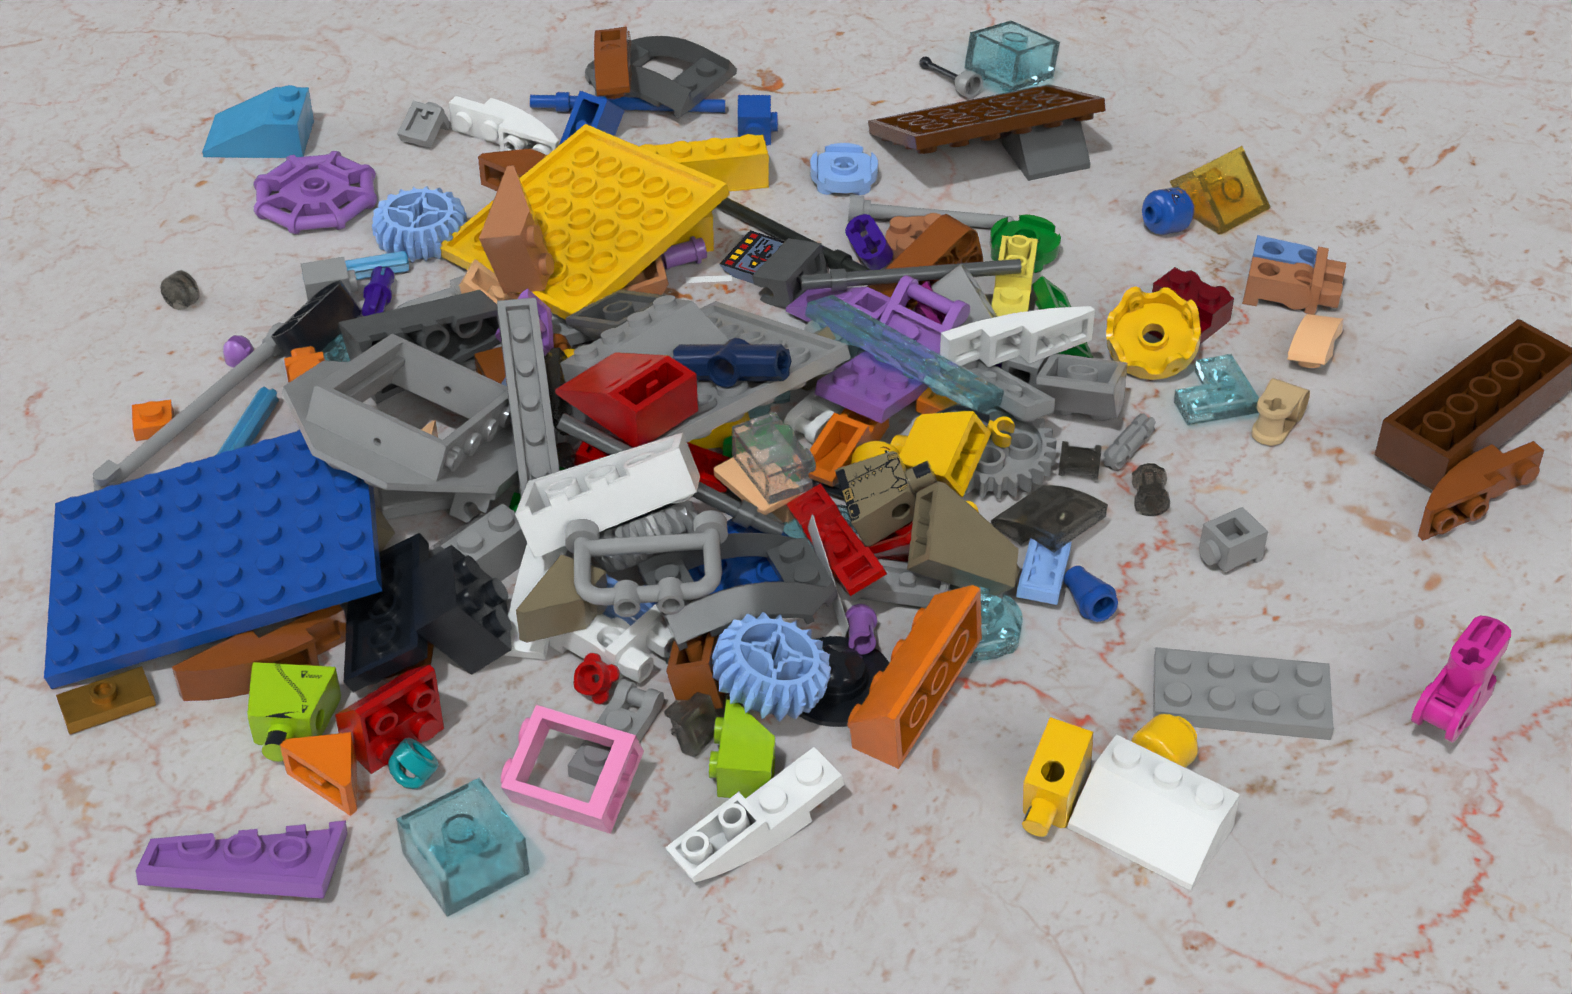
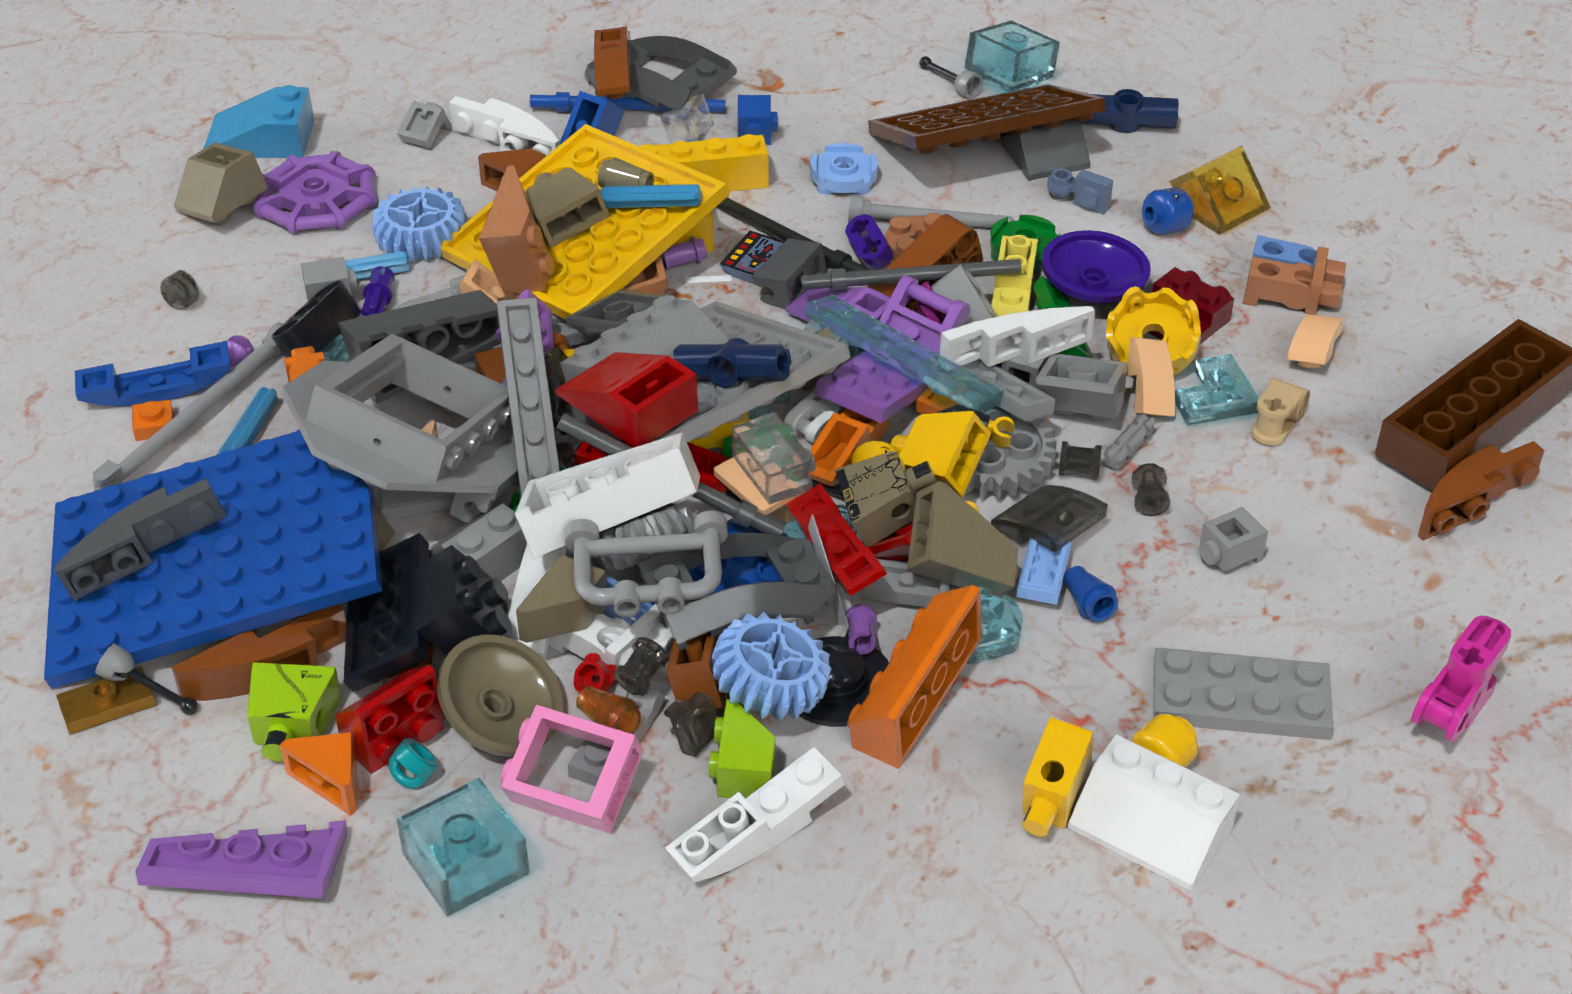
none -> dark grey slope [54,478,227,600]
none -> blue slope [75,341,231,406]
none -> hinge [95,643,198,715]
none -> dark tan slope [174,142,268,223]
none -> dark tan dish [437,635,564,757]
none -> dark tan torso [526,168,610,248]
none -> clear orange cone [576,686,641,734]
none -> dark tan cone [598,157,654,188]
none -> dark azure axle [601,184,703,208]
none -> clear smoke bush [613,637,669,696]
none -> clear slope [660,93,715,143]
none -> dark purple dish [1042,230,1151,304]
none -> sand blue plate [1047,168,1113,215]
none -> dark blue piece [1081,89,1179,133]
none -> light nougat slope [1128,337,1175,417]

